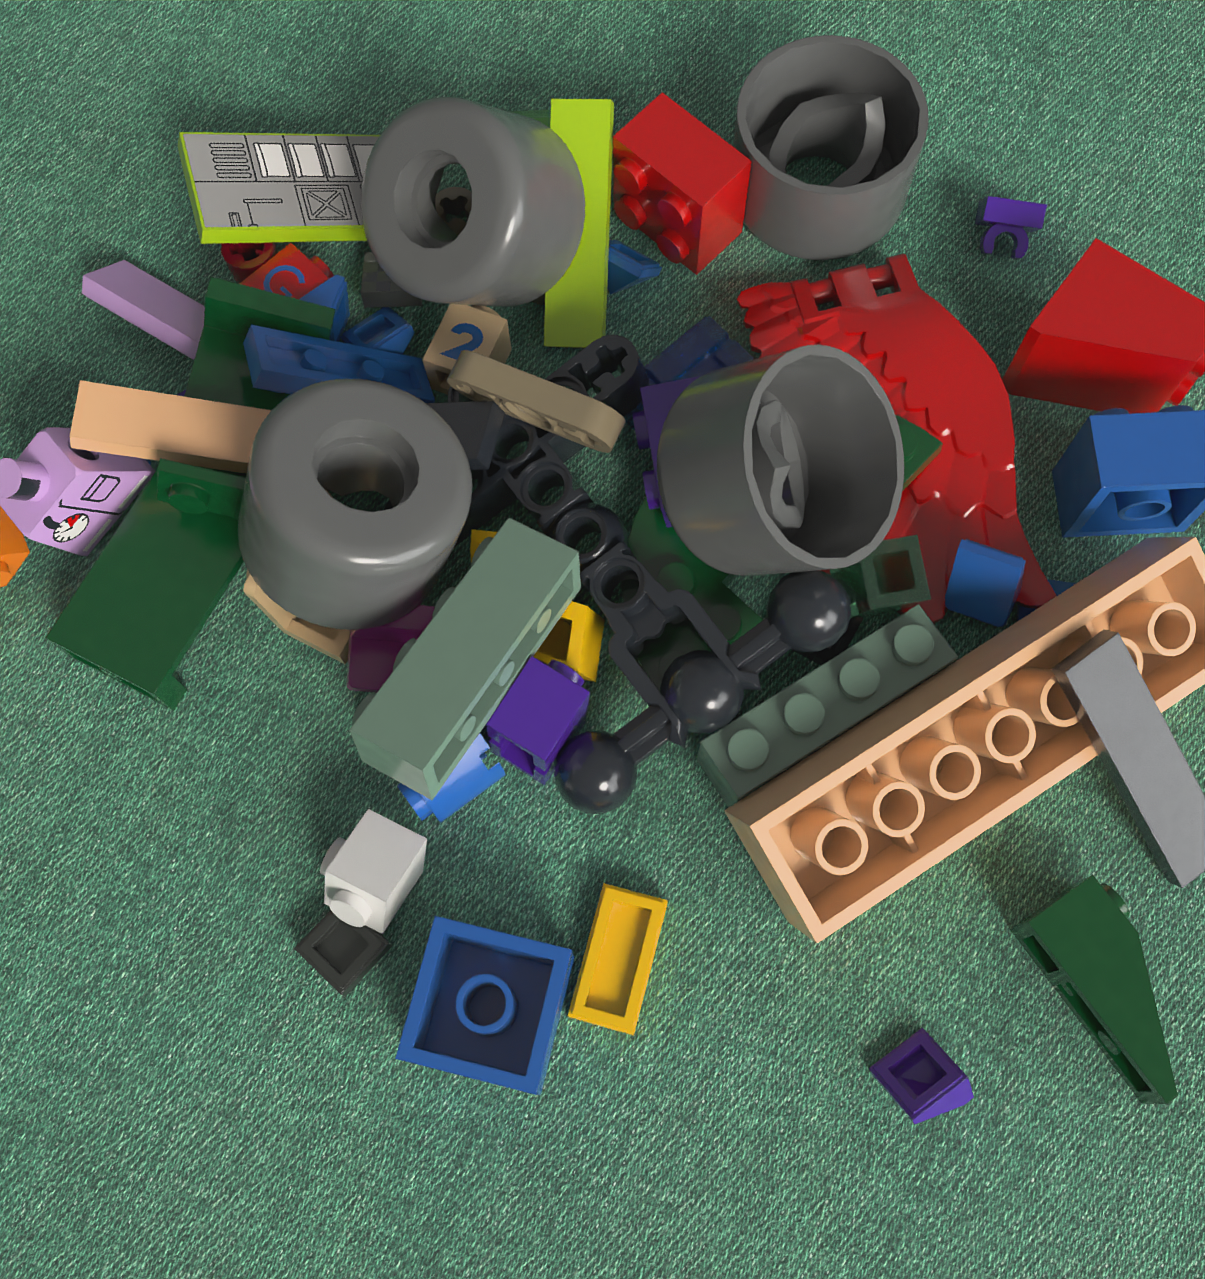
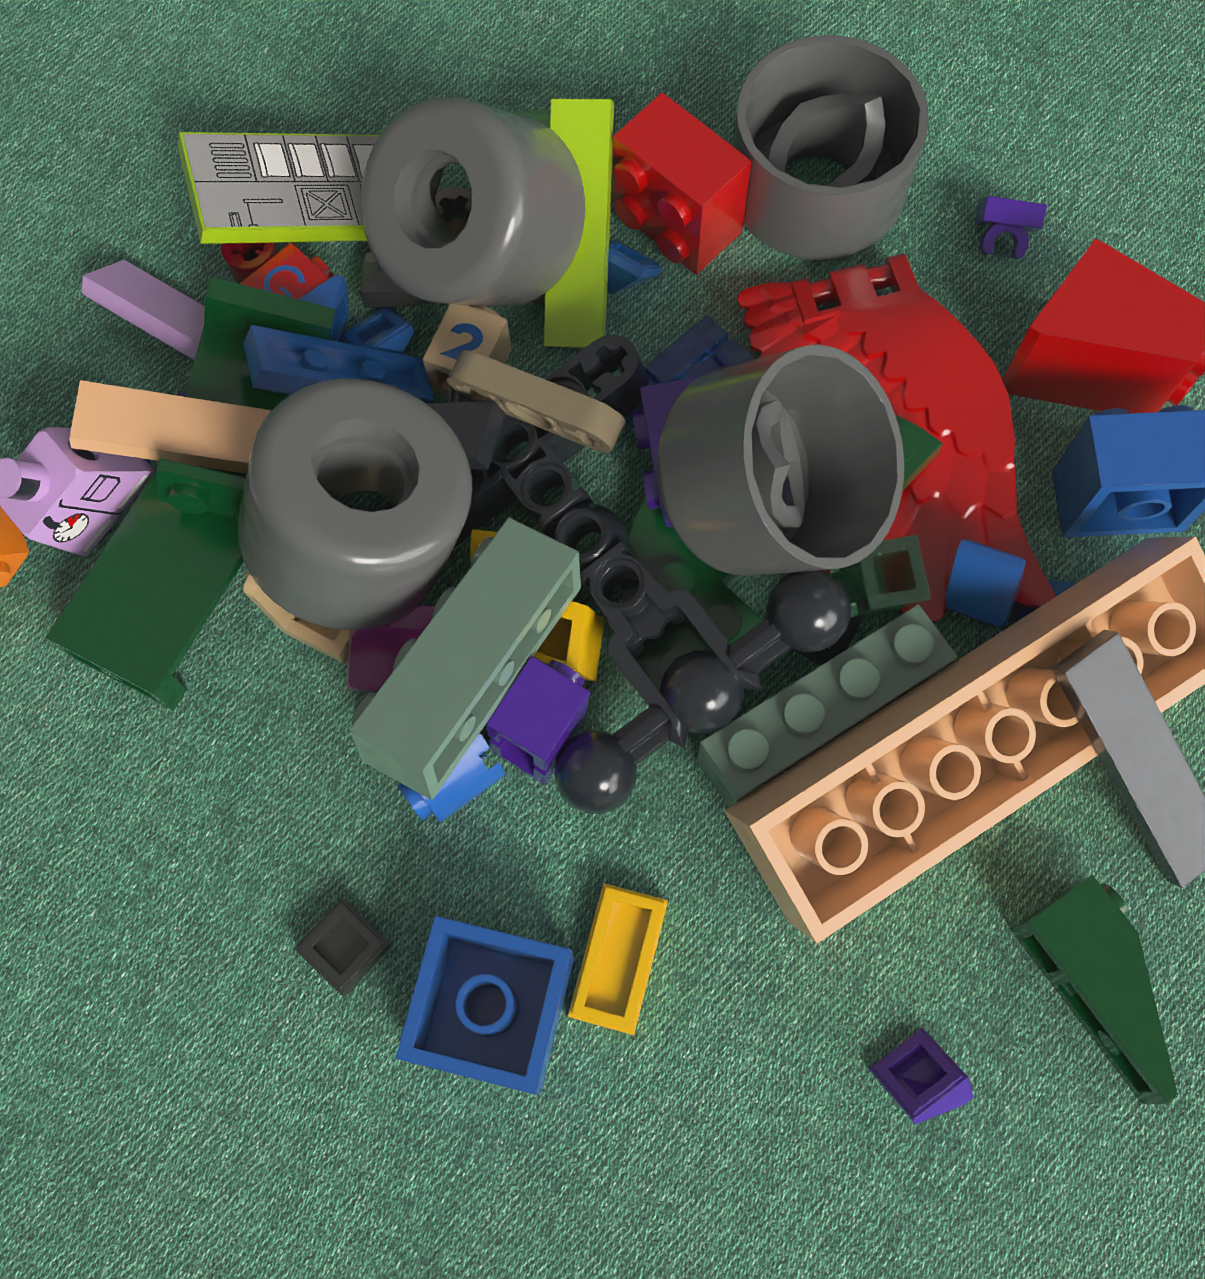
white brick [320,809,427,934] -> none

